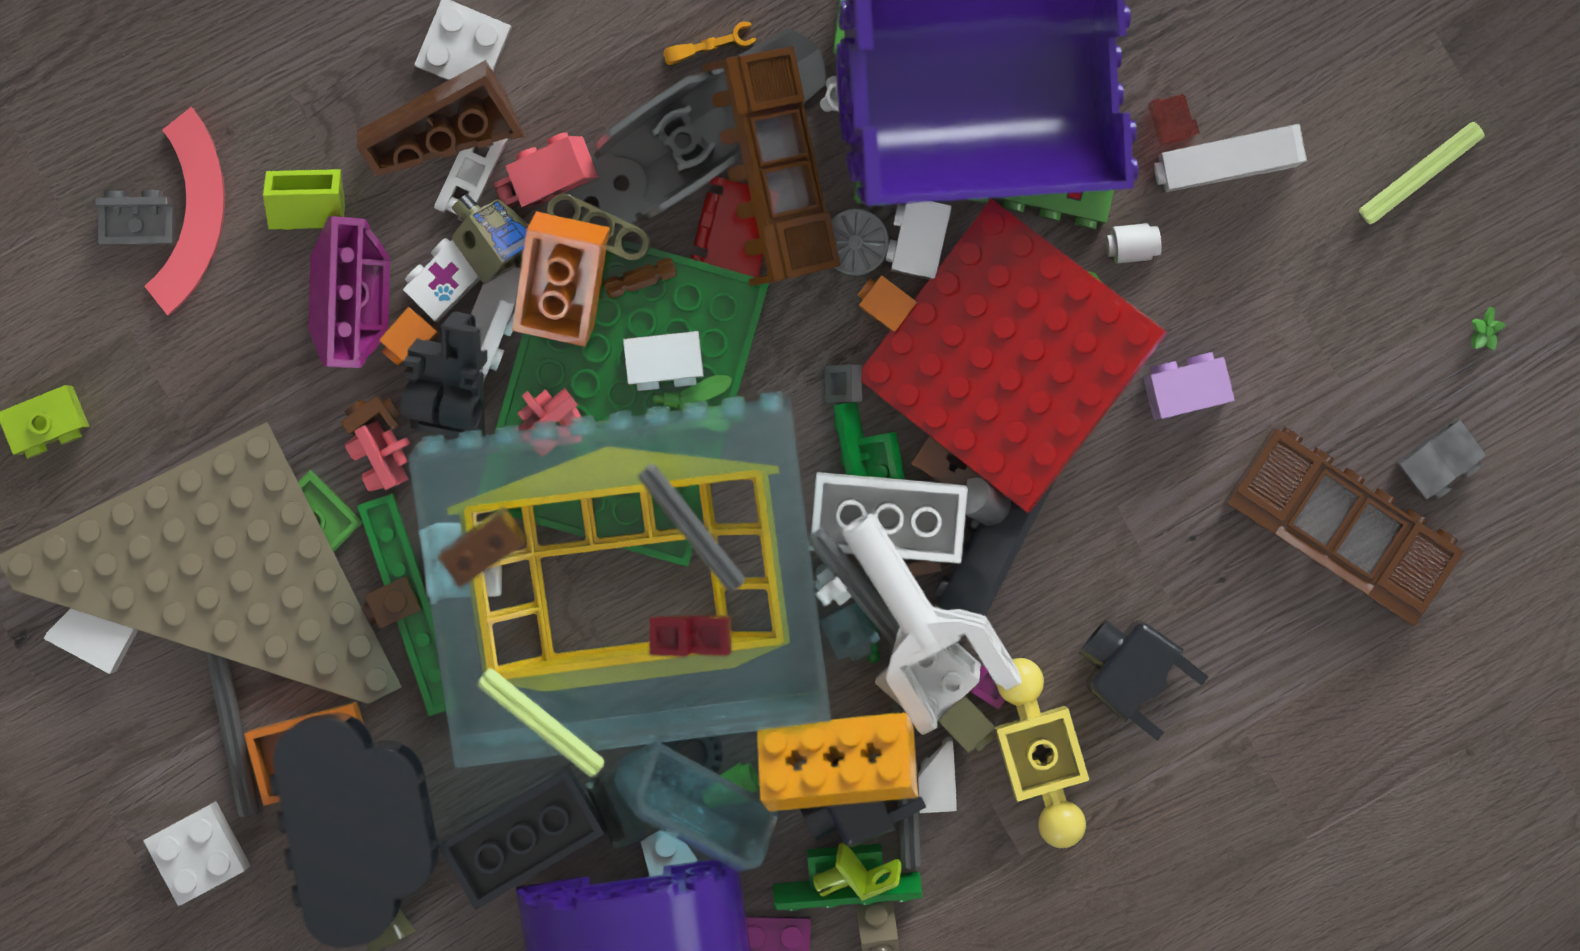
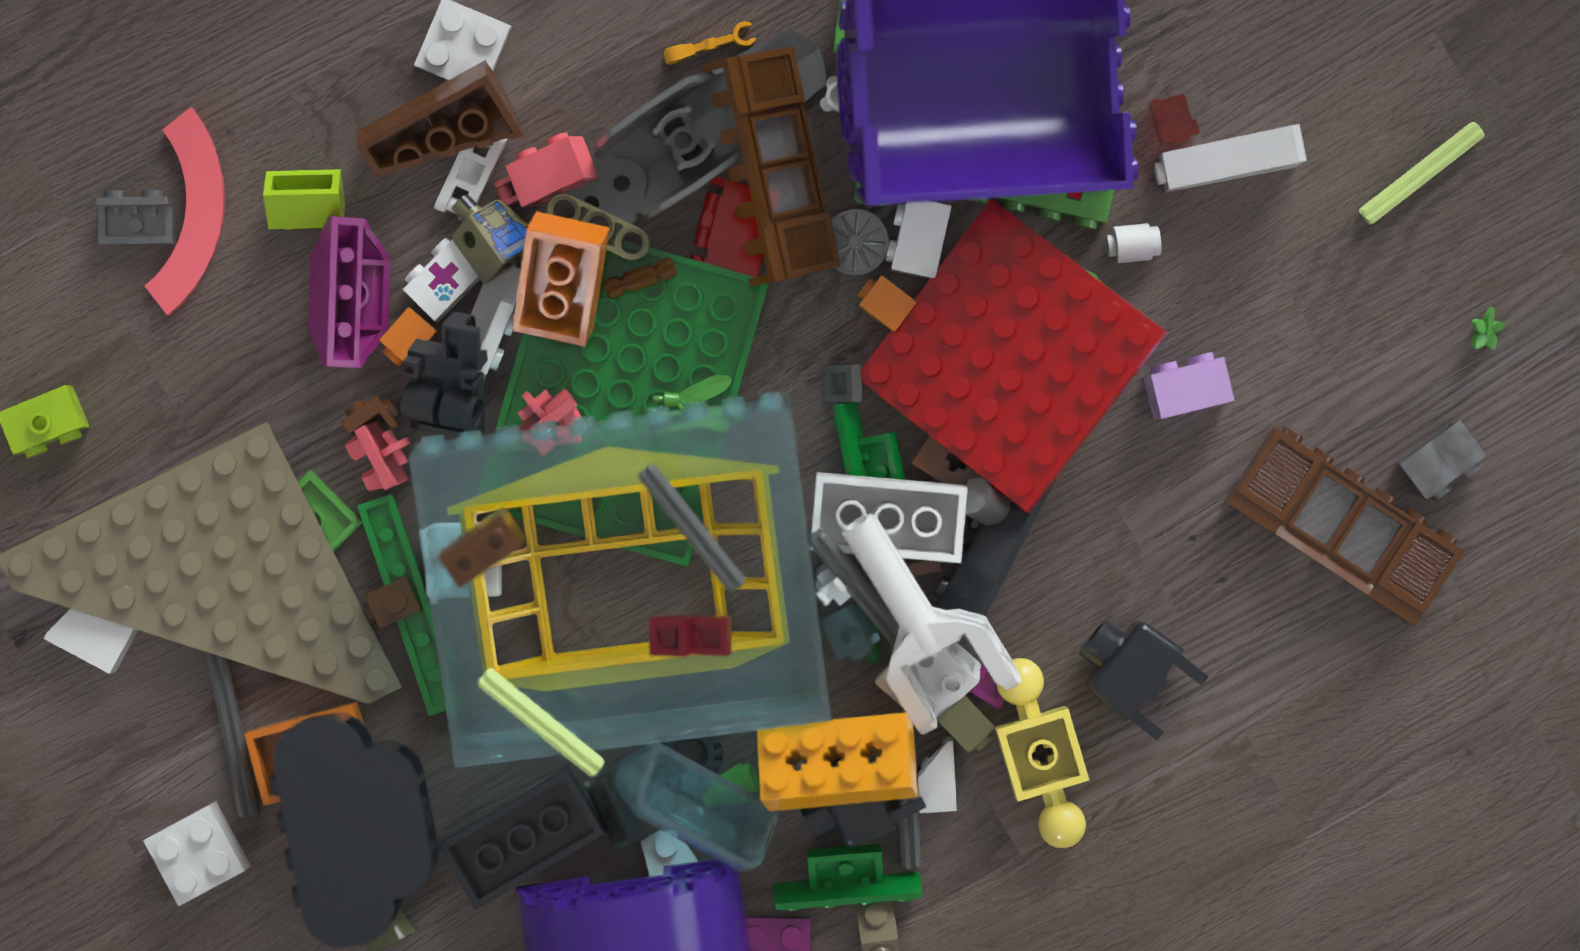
white brick [623,331,704,391] -> none
lime bracket [813,842,902,901] -> none

